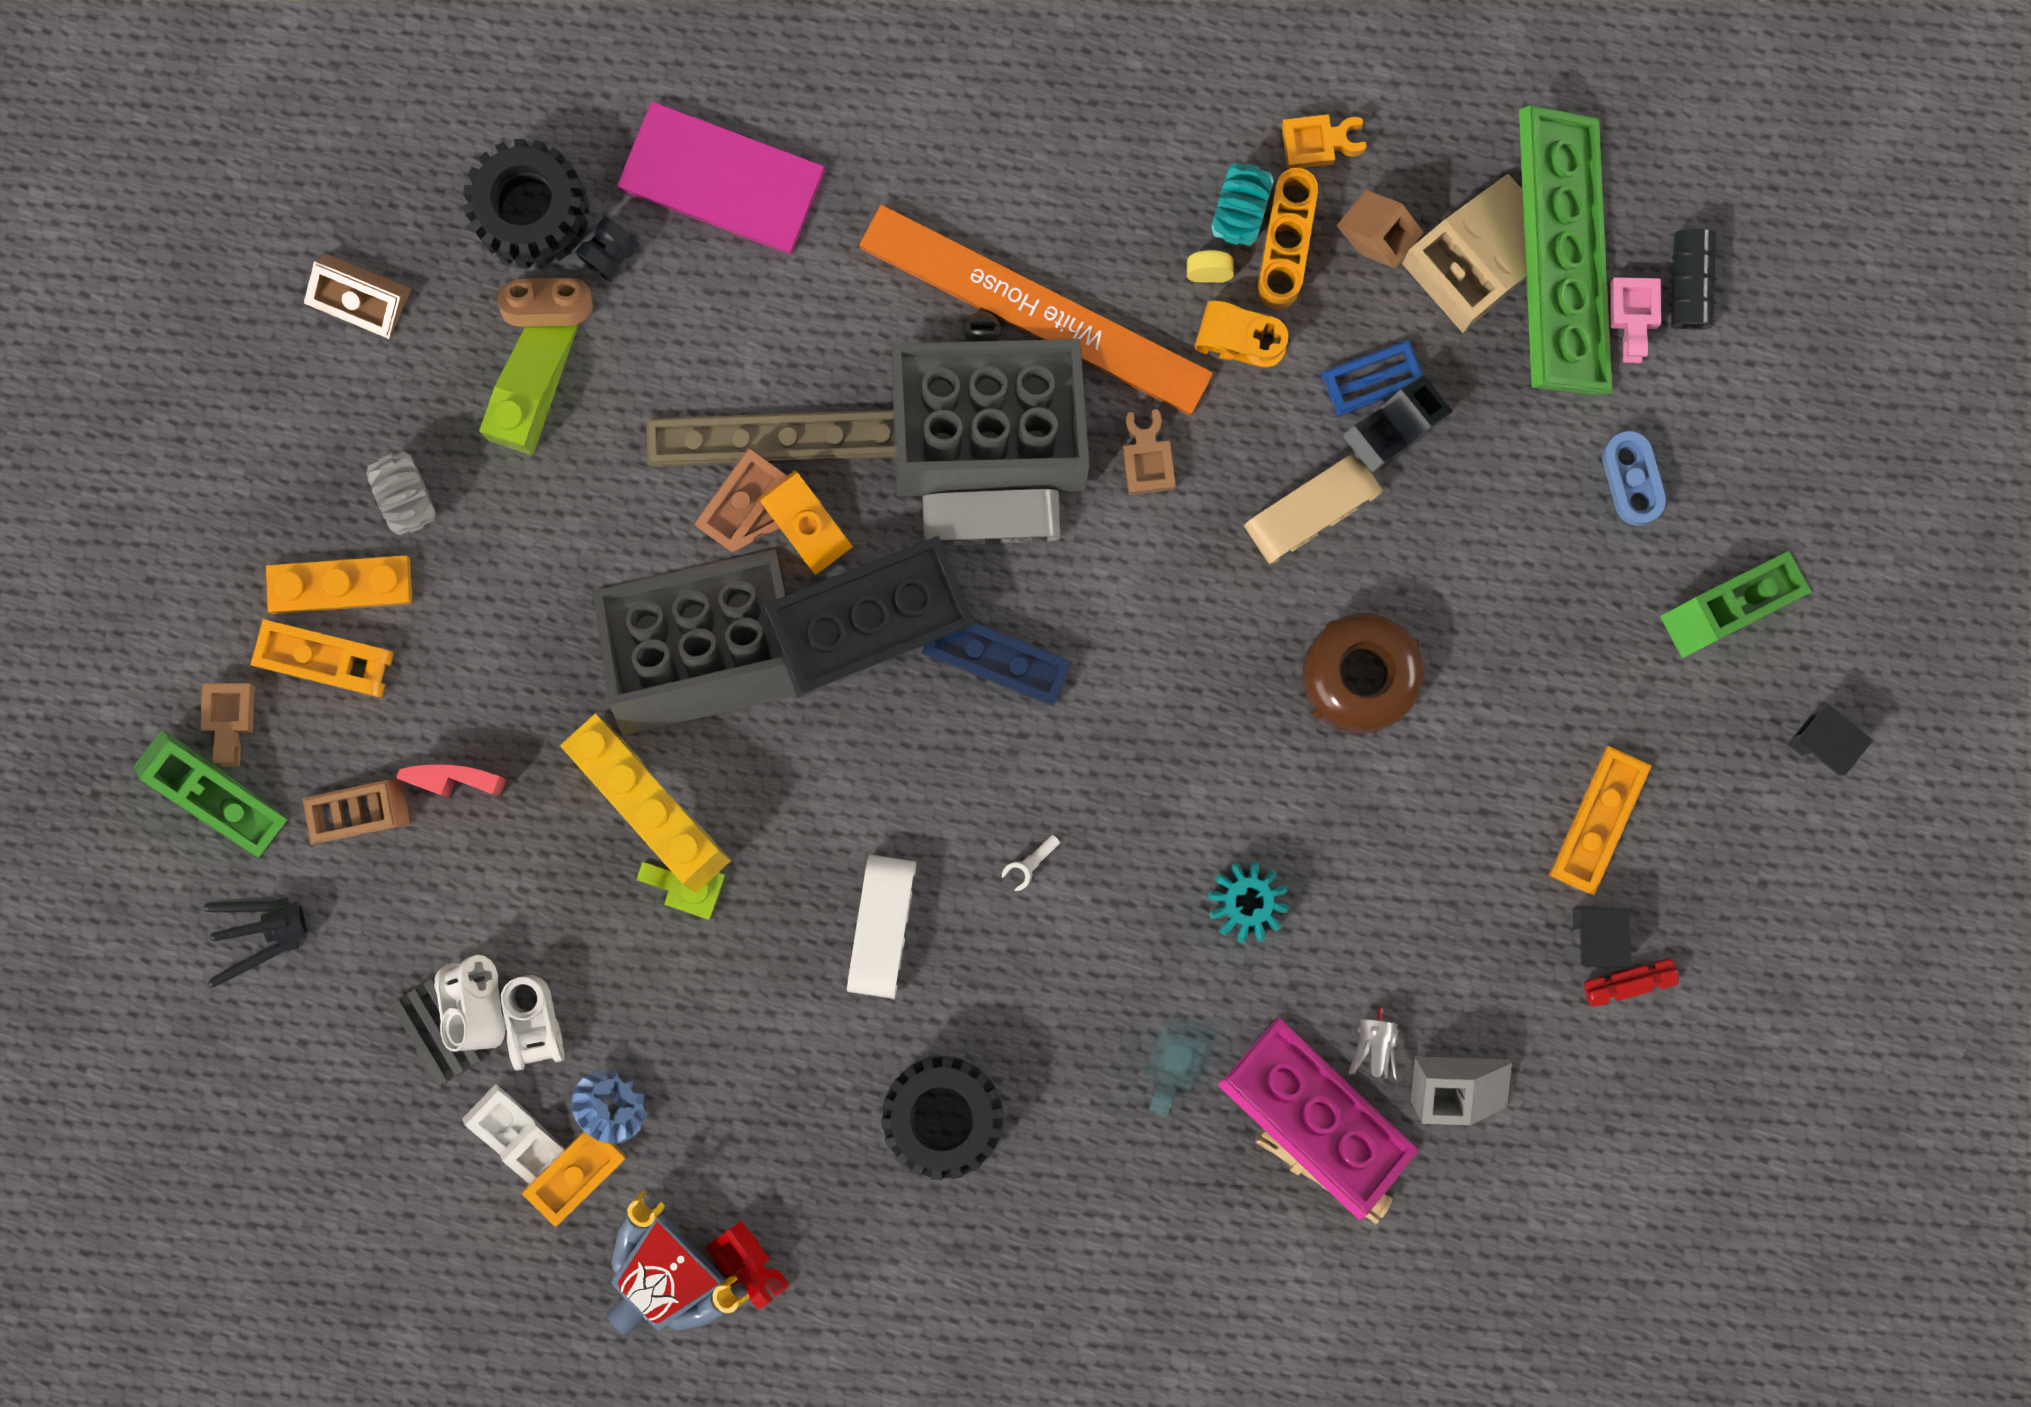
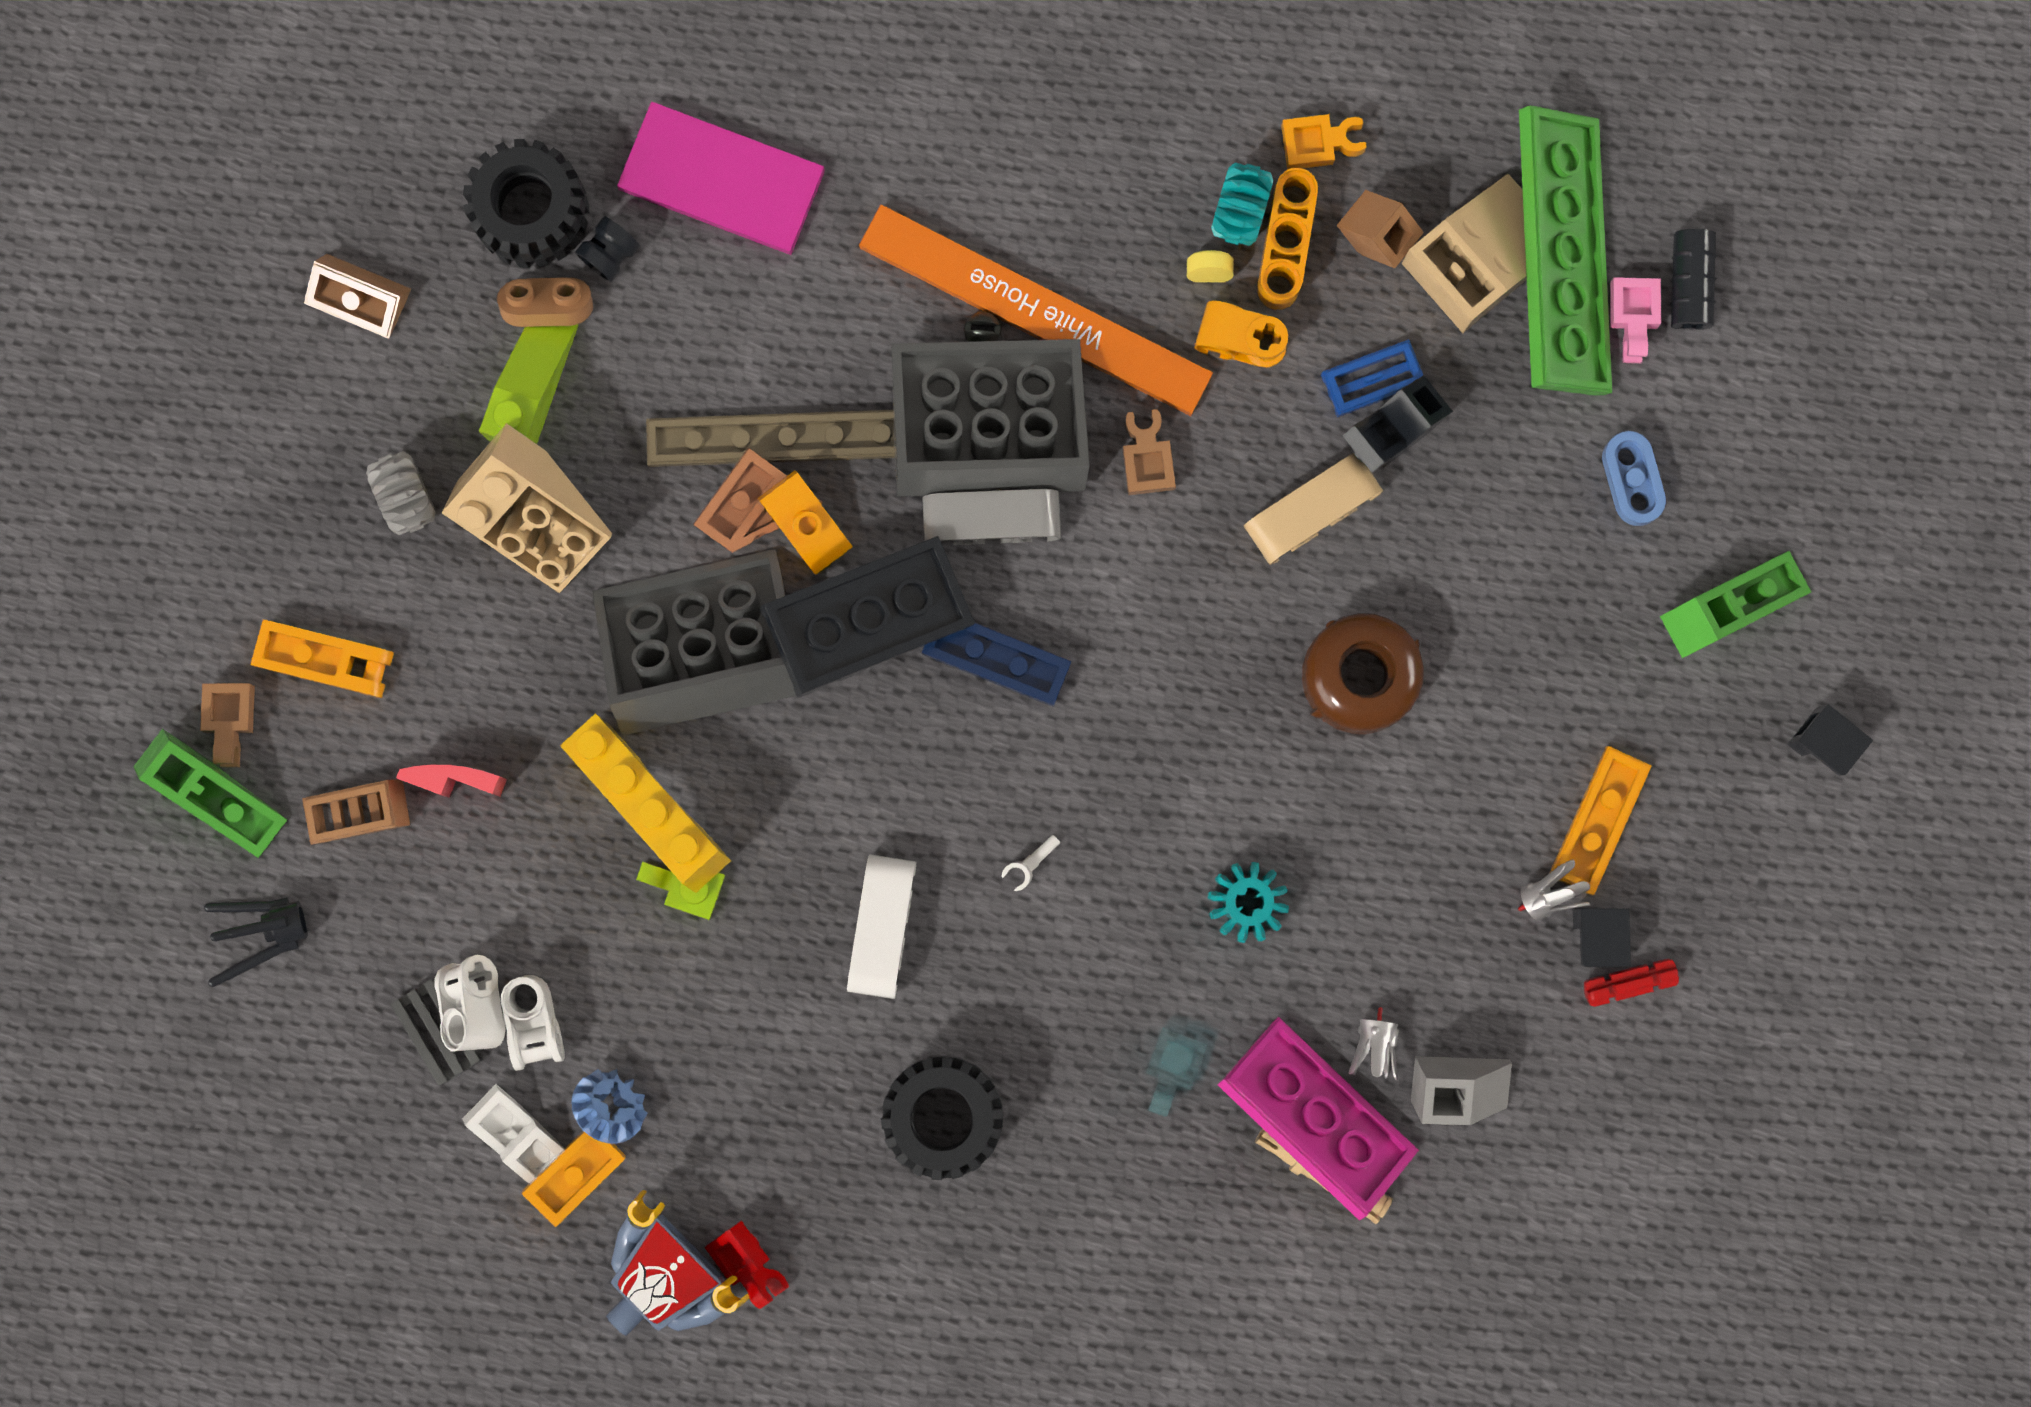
light orange plate [266,555,412,614] -> none
none -> tan slope [442,423,612,593]
none -> flat silver piece [1518,860,1590,921]

